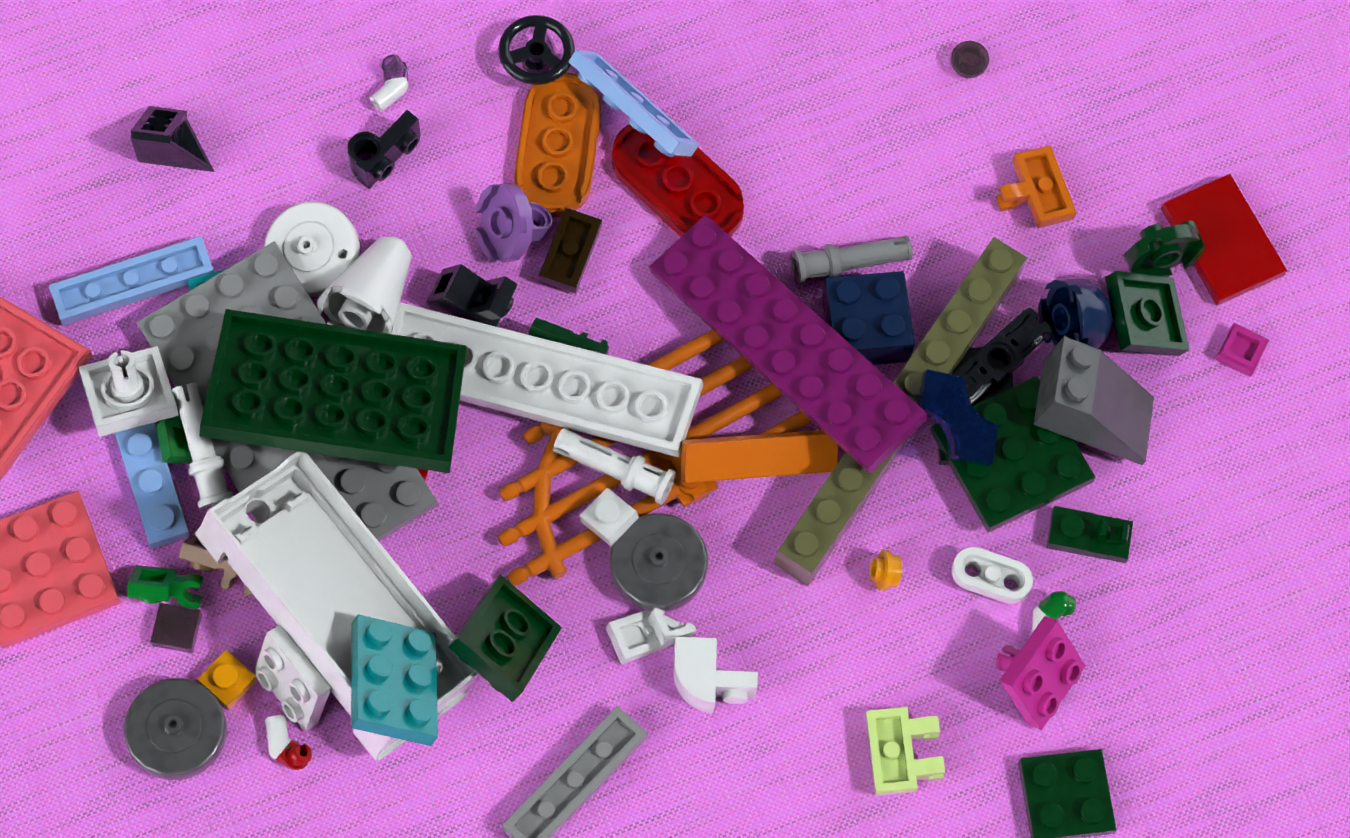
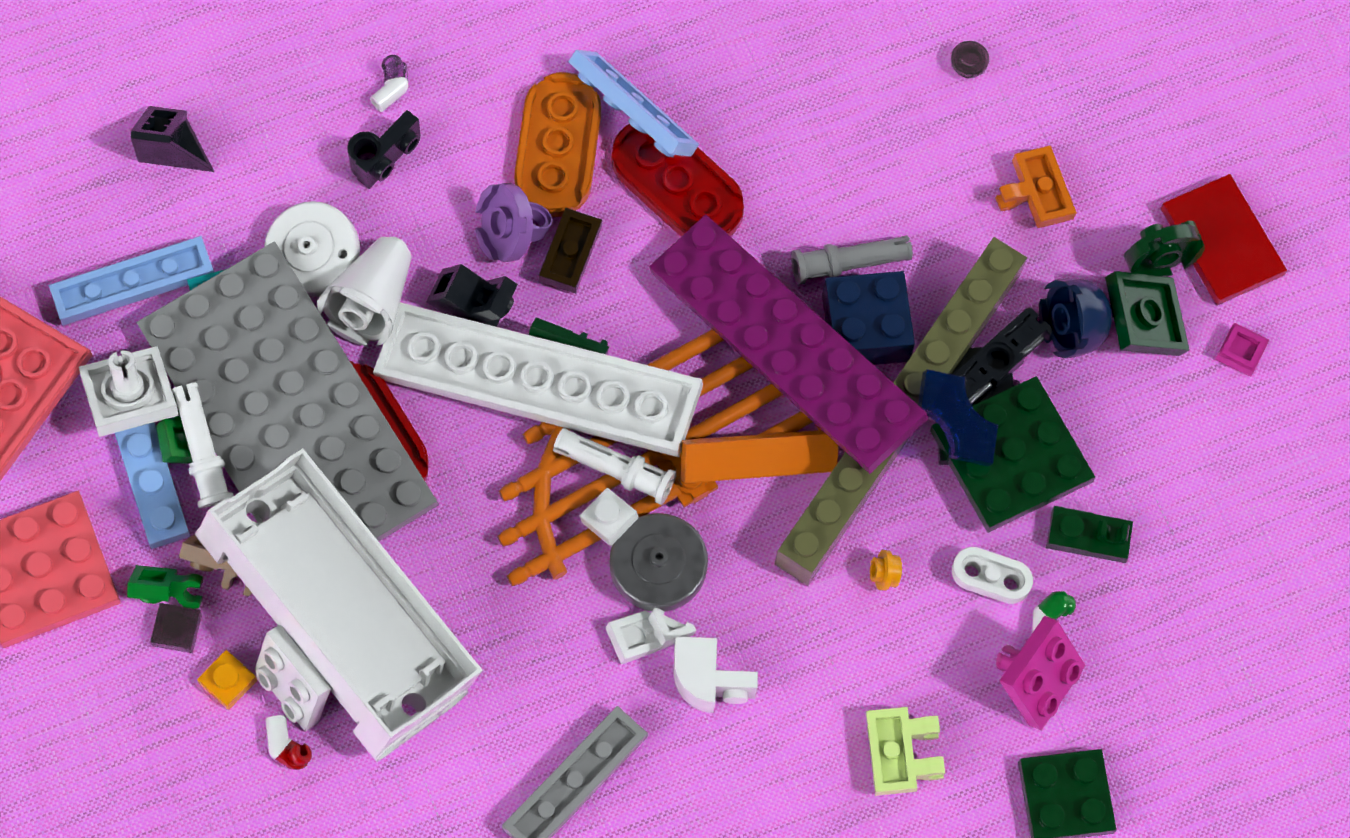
flat silver wheel [124,678,227,780] -> none
dark green plate [199,309,467,473] -> none
teal plate [351,614,438,746] -> none
dark green plate [448,574,562,702] -> none
black piece [498,15,575,85] -> none
dark grey slope [1033,336,1154,465] -> none

